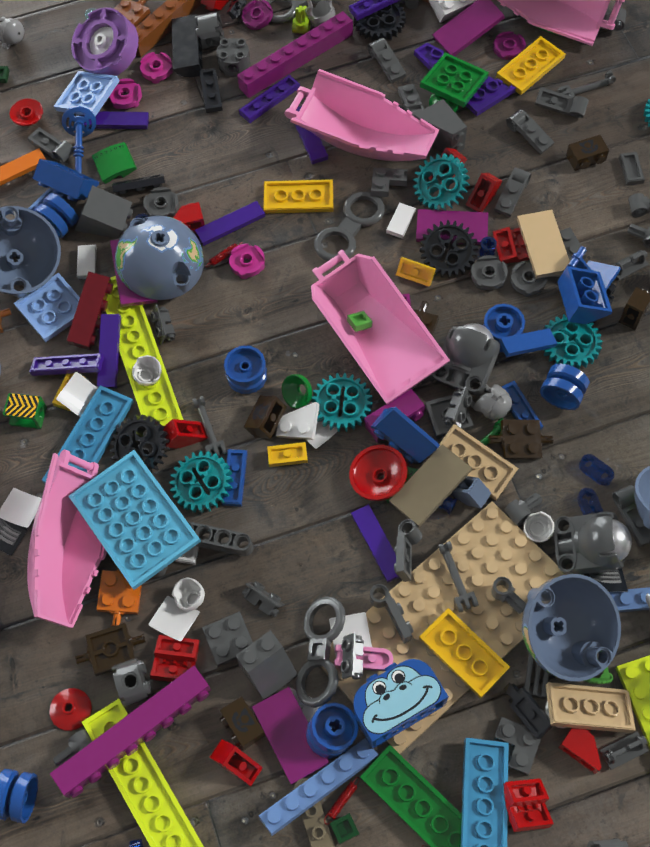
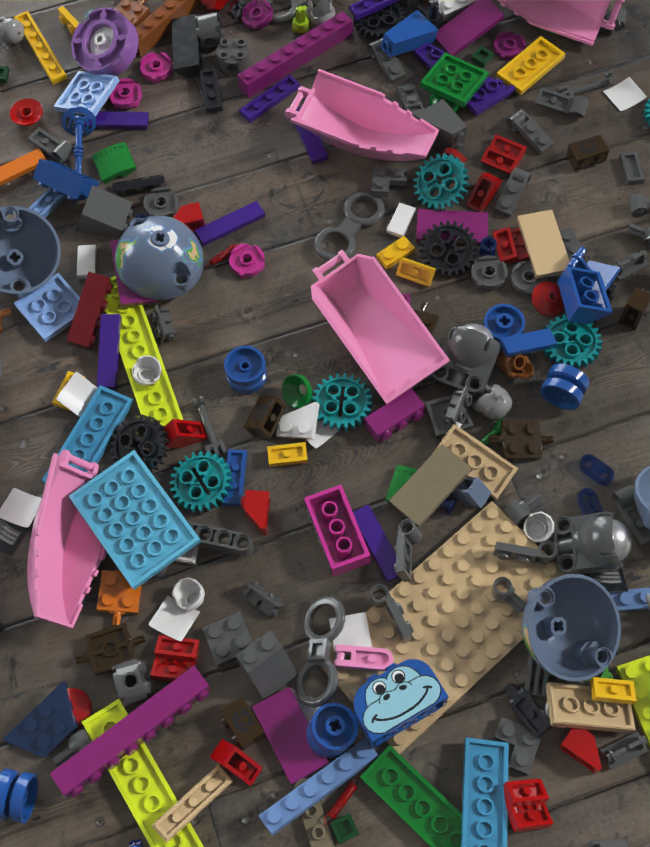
piece [3,393,47,429] -> none
dark purple tile [29,353,104,376] -> none
blue wheel [33,193,79,238] -> none
yellow tile [264,179,334,214] -> none
dark grey hinge [340,633,364,680] -> none
bright green plate [347,311,373,332] -> none
red dish [349,445,408,501] -> none
blue slope [371,407,440,464] -> none
yellow plate [419,608,510,699] -> none
dark grey hinge [438,541,479,612] -> none
blue tile [501,381,544,430] -> none
none -> dark blue wing [3,681,78,757]
none -> yellow tile [13,11,68,85]
none -> yellow plate [58,6,79,35]
none -> tan tile [152,764,233,844]
none -> red slope [241,490,271,535]
none -> dark pink brick [304,485,370,577]
none -> yellow plate [376,236,415,270]
none -> blue slope [380,10,438,57]
none -> black axle [414,2,444,28]
none -> dark green plate [471,46,494,68]
none -> red slope [480,134,527,175]
none -> dark grey plate [493,540,557,564]
none -> dark orange head [497,350,534,379]
none -> red dish [531,281,565,317]
none -> yellow plate [590,677,637,705]
none -> white sticker [603,77,647,111]

